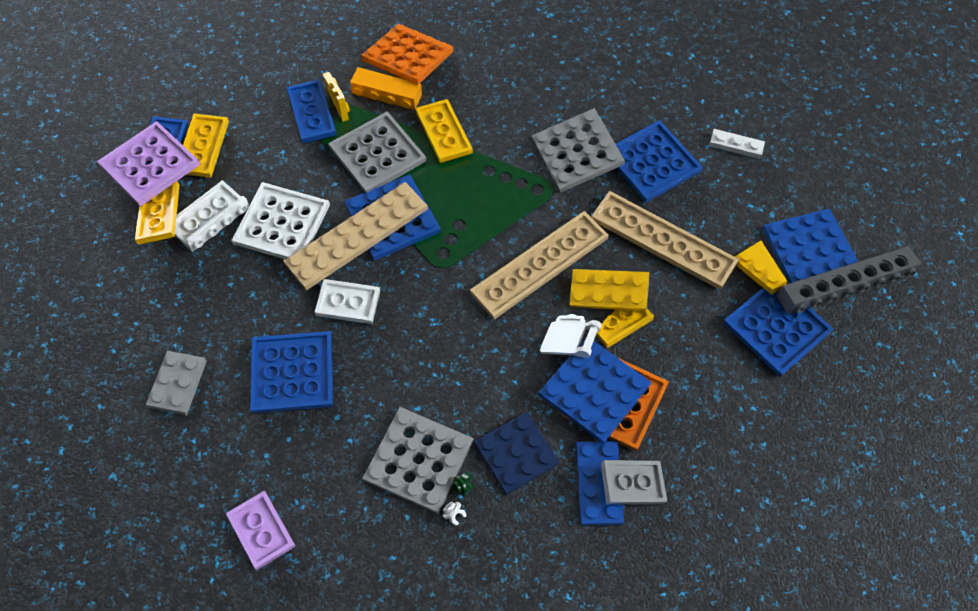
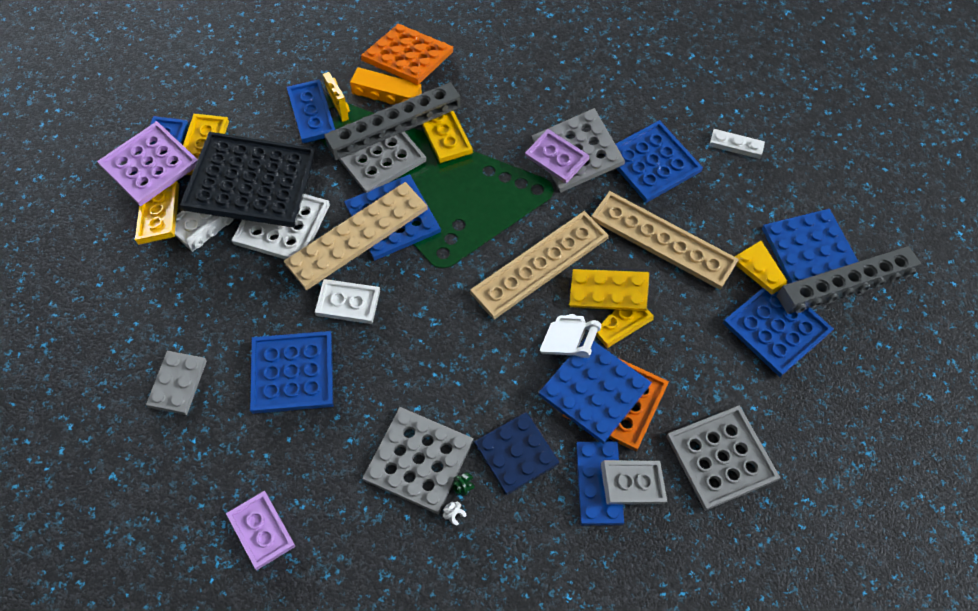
none -> black plate [180,132,315,228]
none -> dark grey brick [324,82,461,161]
none -> lavender plate [525,129,589,184]
none -> light grey piece [666,405,780,511]

